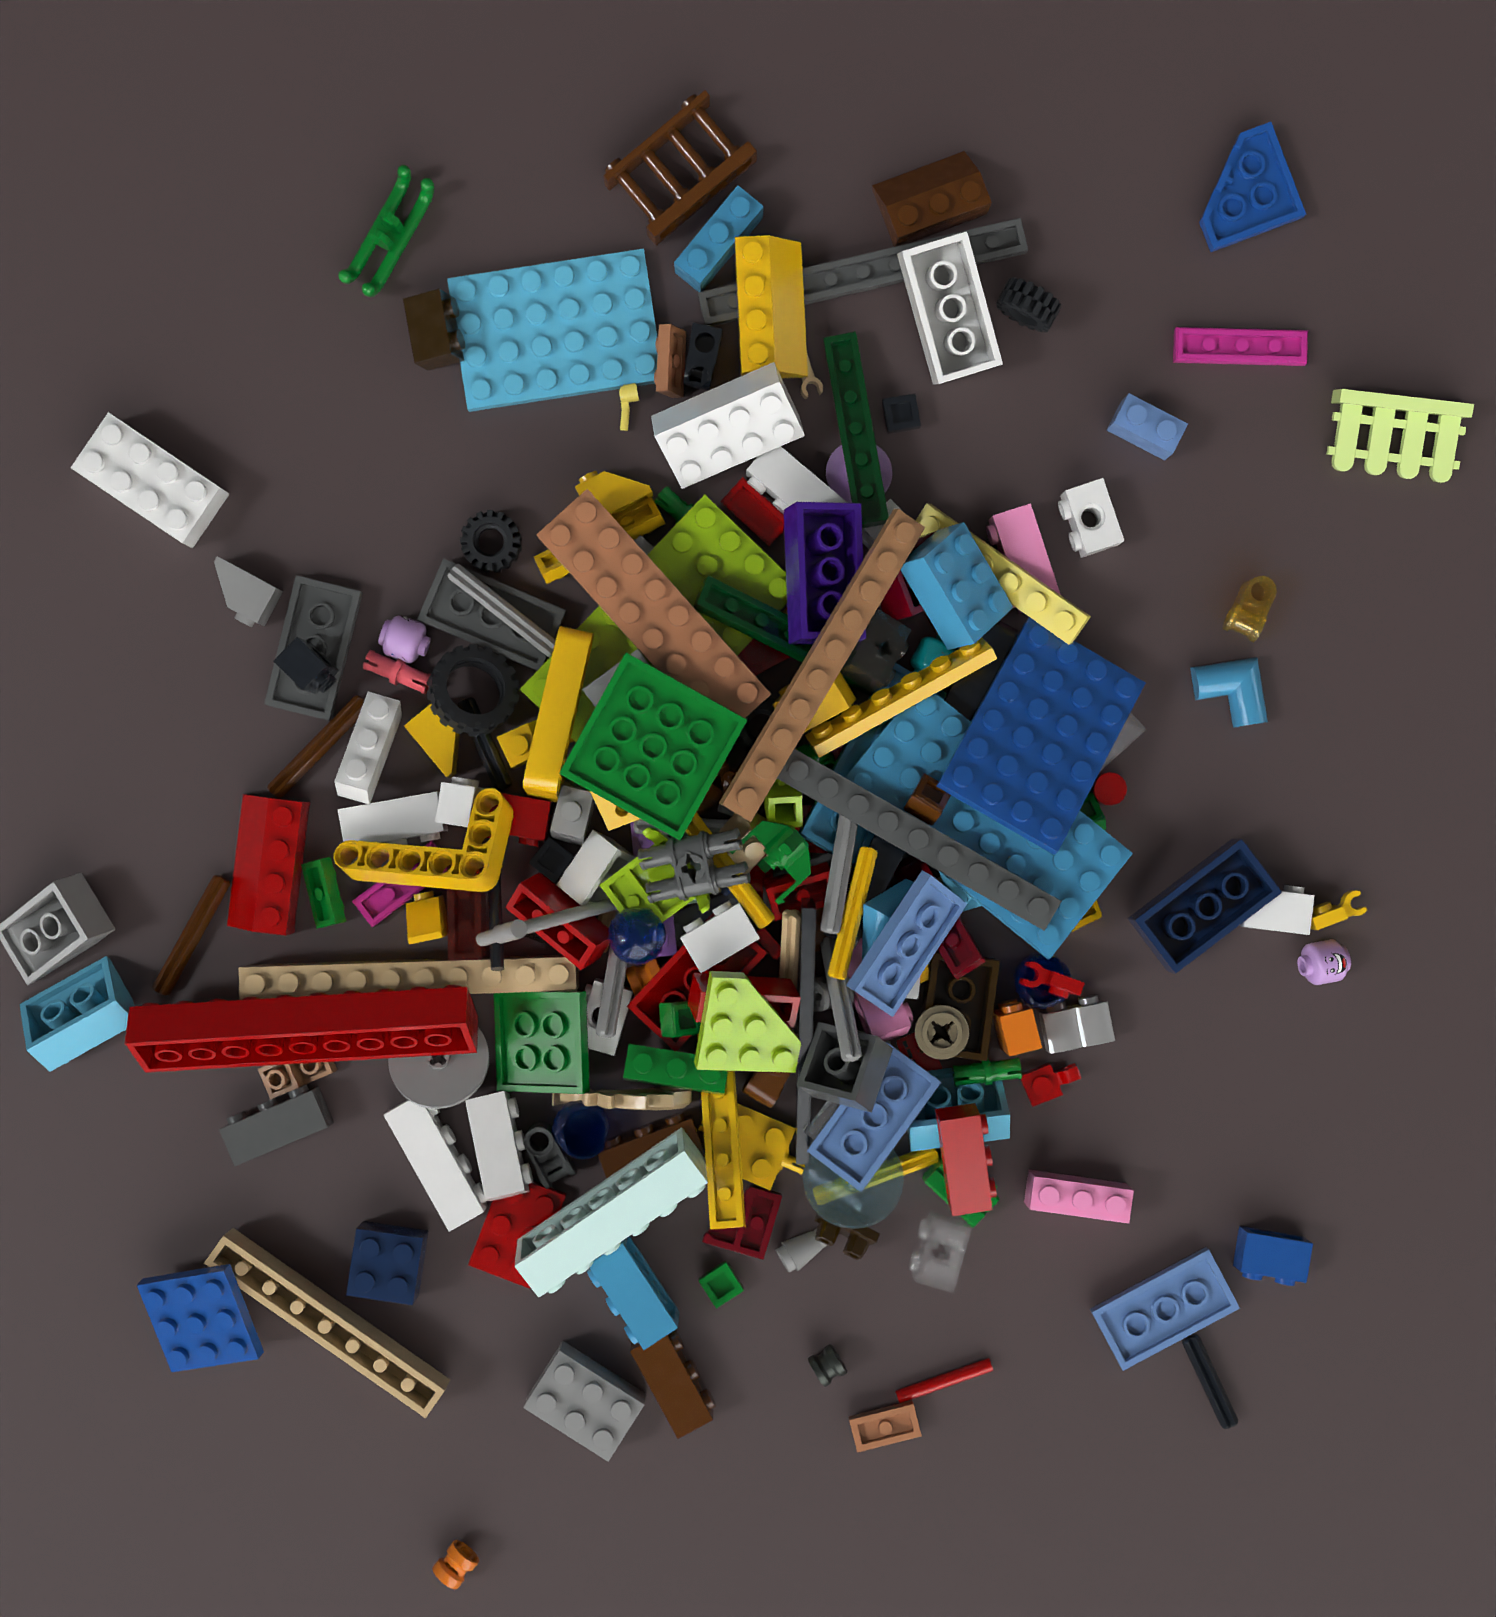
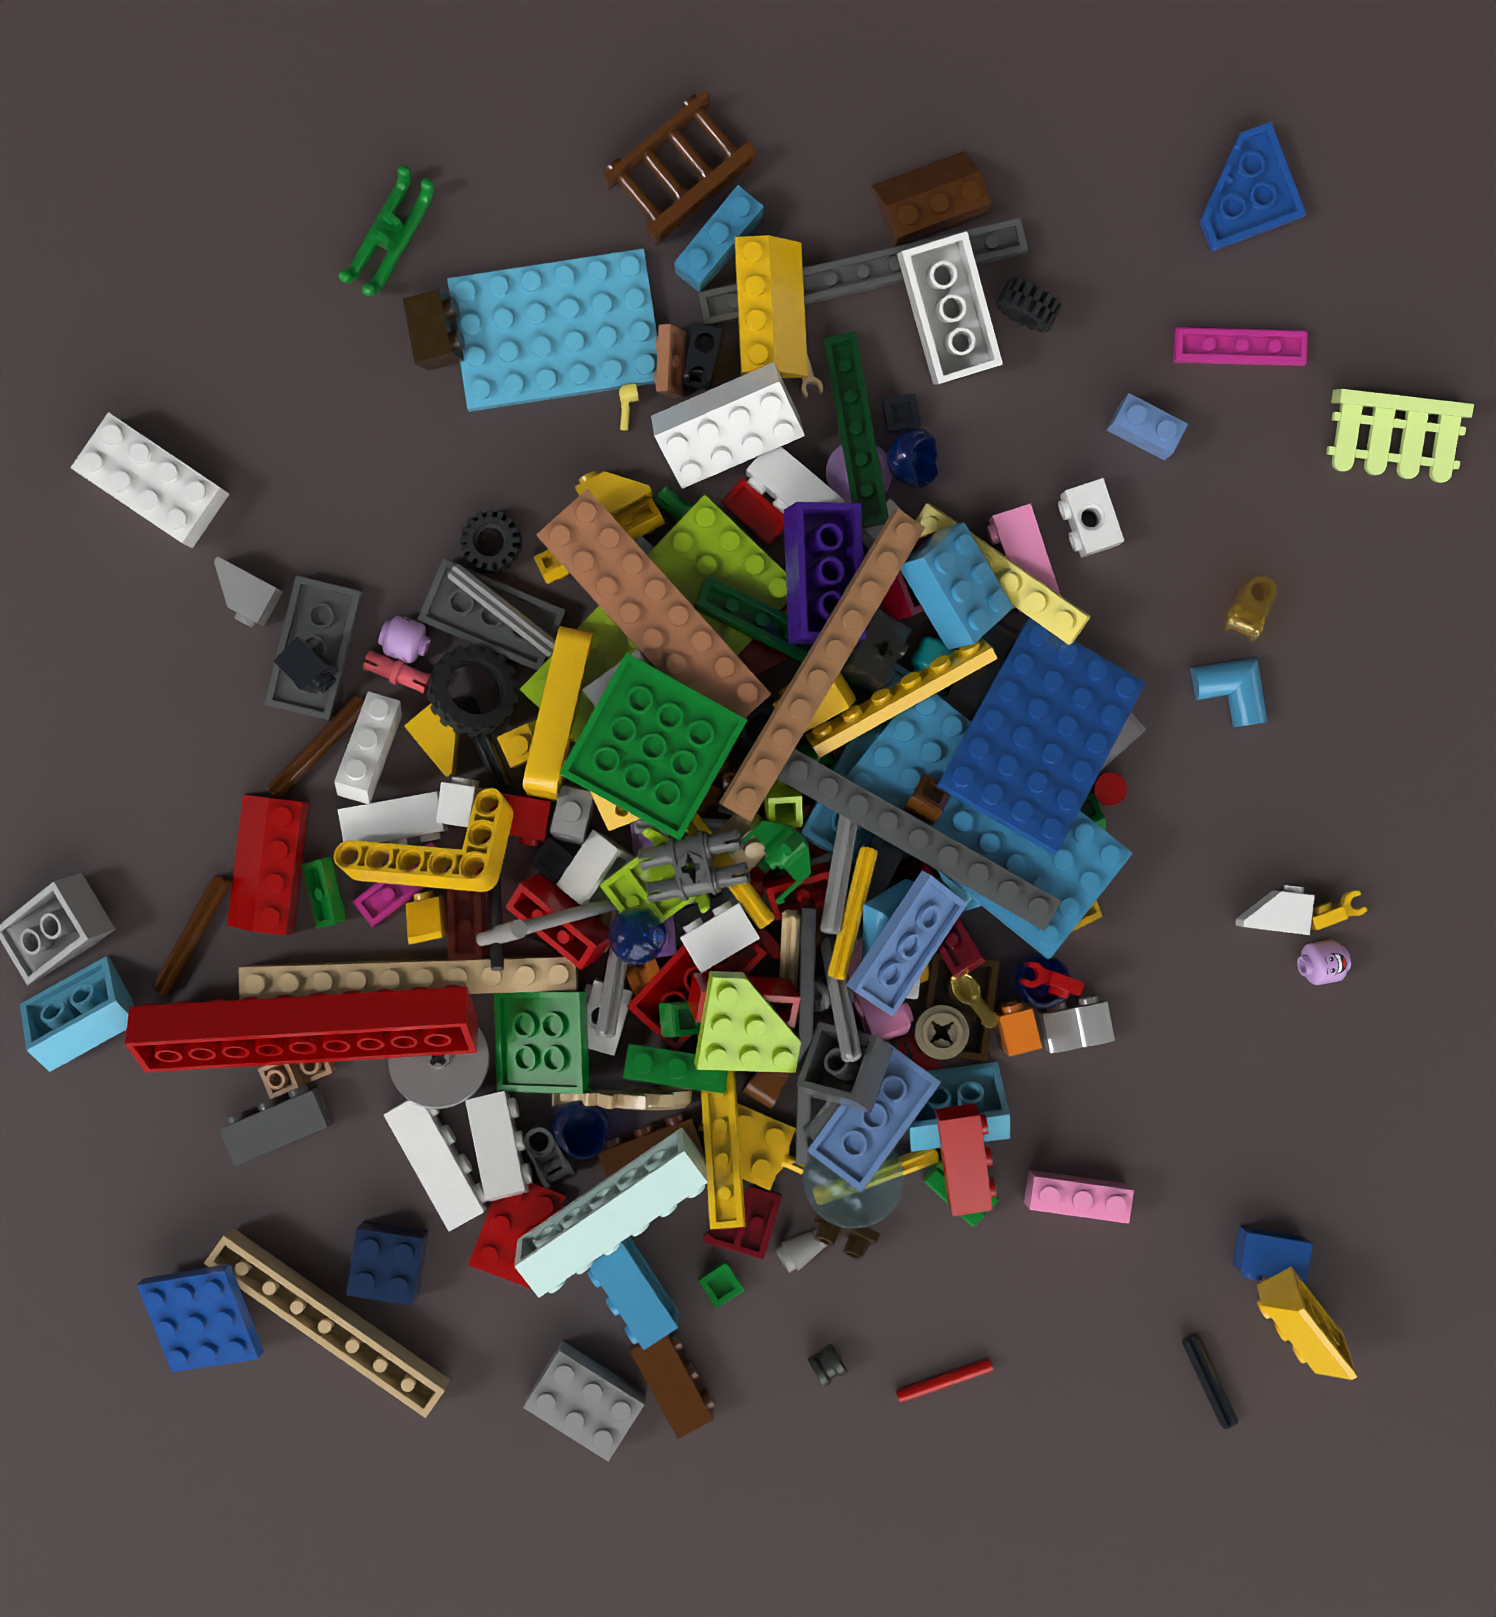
orange wheel [432,1540,479,1590] -> none
nougat plate [848,1400,922,1453] -> none
clear brick [909,1211,972,1293] -> none
green pin [952,1057,1022,1087] -> none
red plate [1021,1063,1082,1107] -> none
medium blue plate [1090,1247,1240,1371] -> none
dark blue brick [1127,839,1282,974] -> none
none -> clear blue hair [886,428,938,489]
none -> clear yellow piece [951,974,999,1029]
none -> yellow slope [1257,1266,1358,1380]

